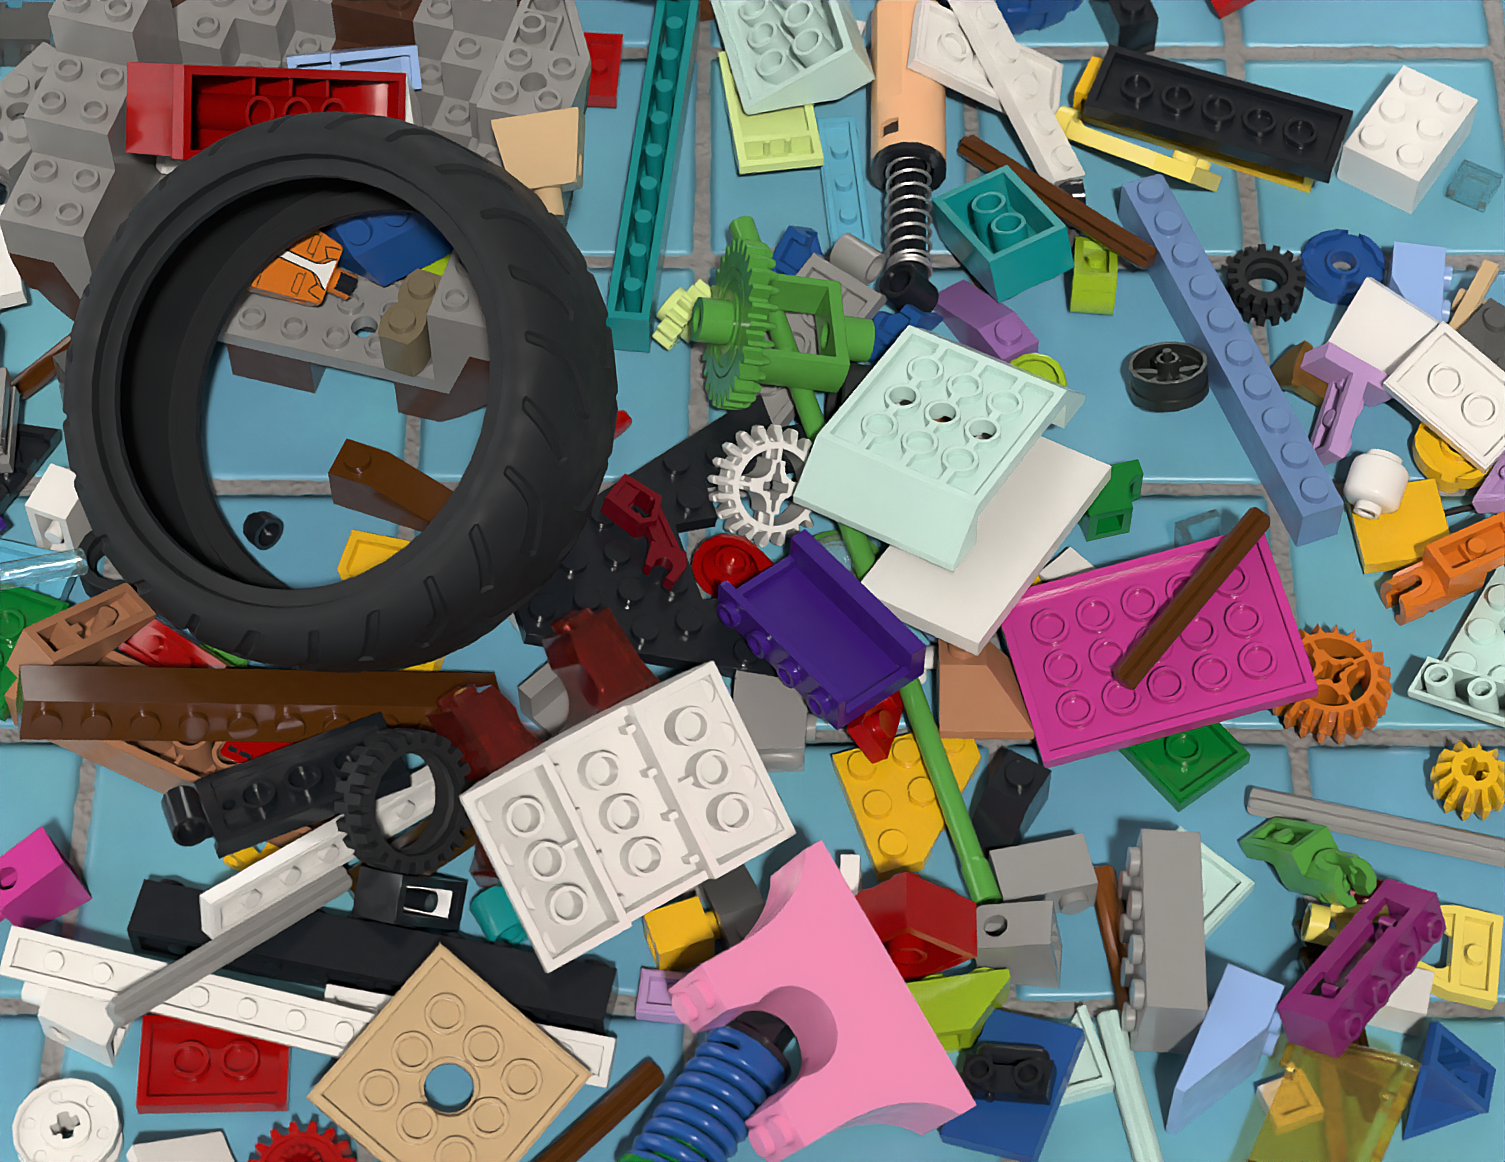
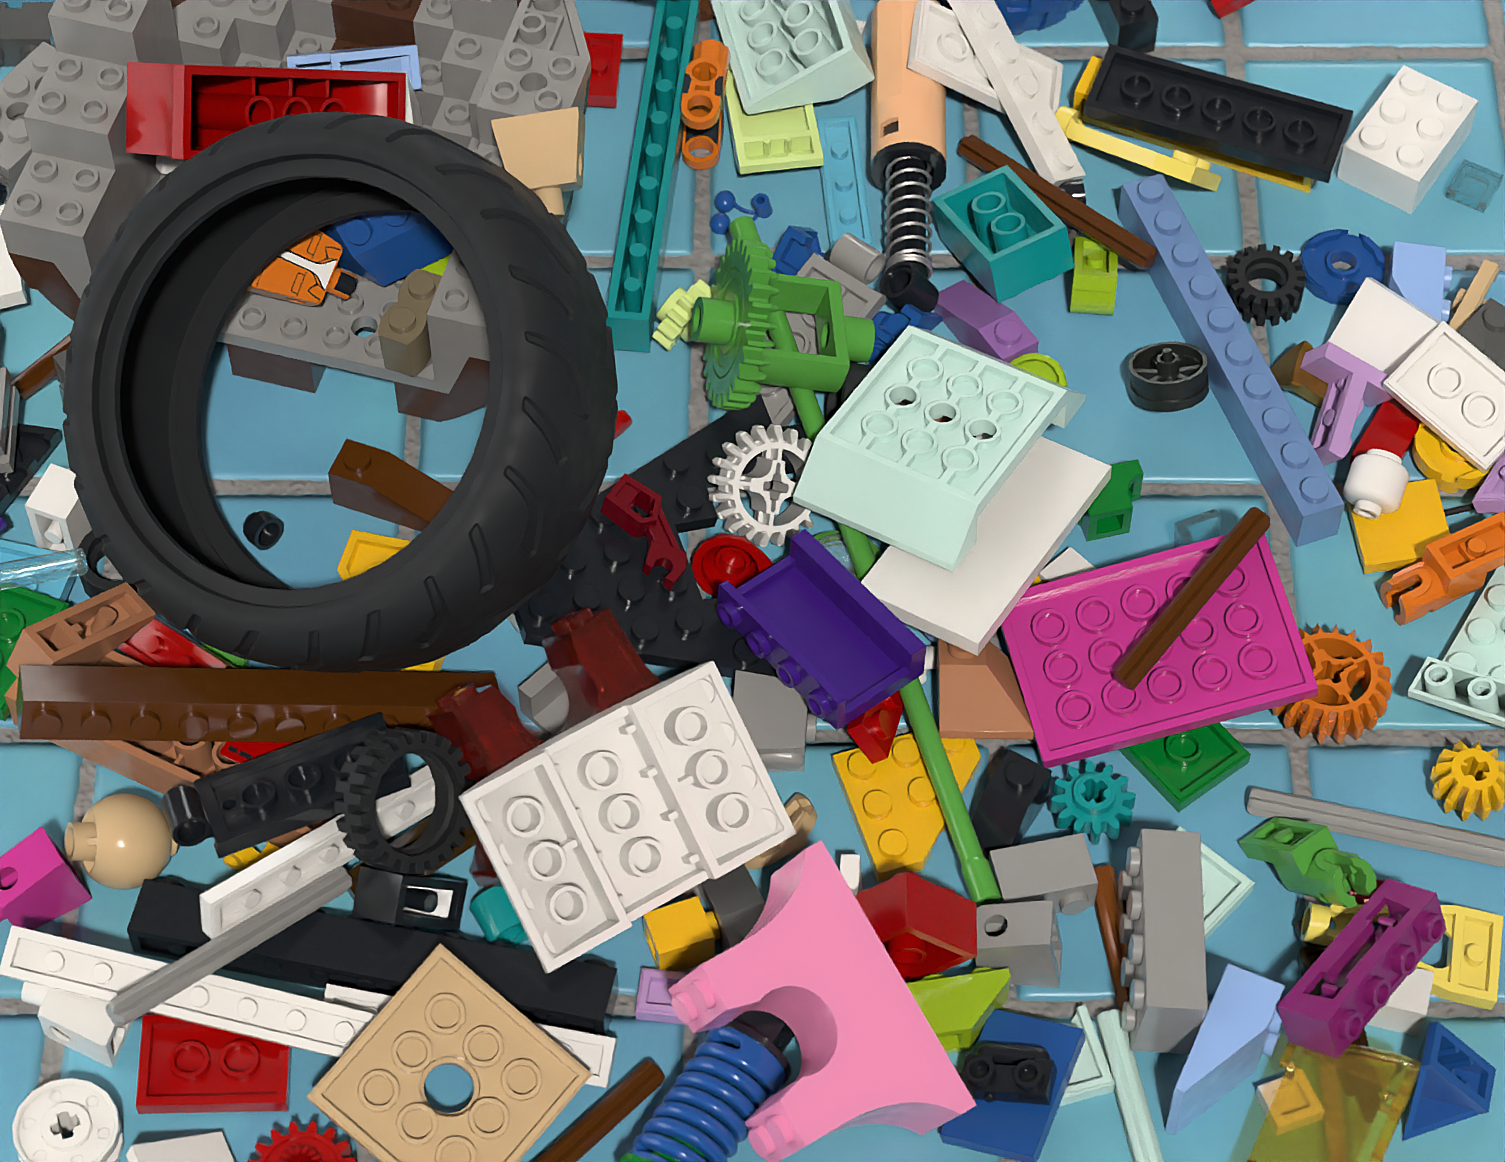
none -> tan brick [65,793,177,890]
none -> orange connector [681,39,730,170]
none -> blue piece [710,190,773,235]
none -> tan plate [744,793,818,870]
none -> teal gear [1050,761,1136,845]
none -> red tile [1349,398,1421,464]

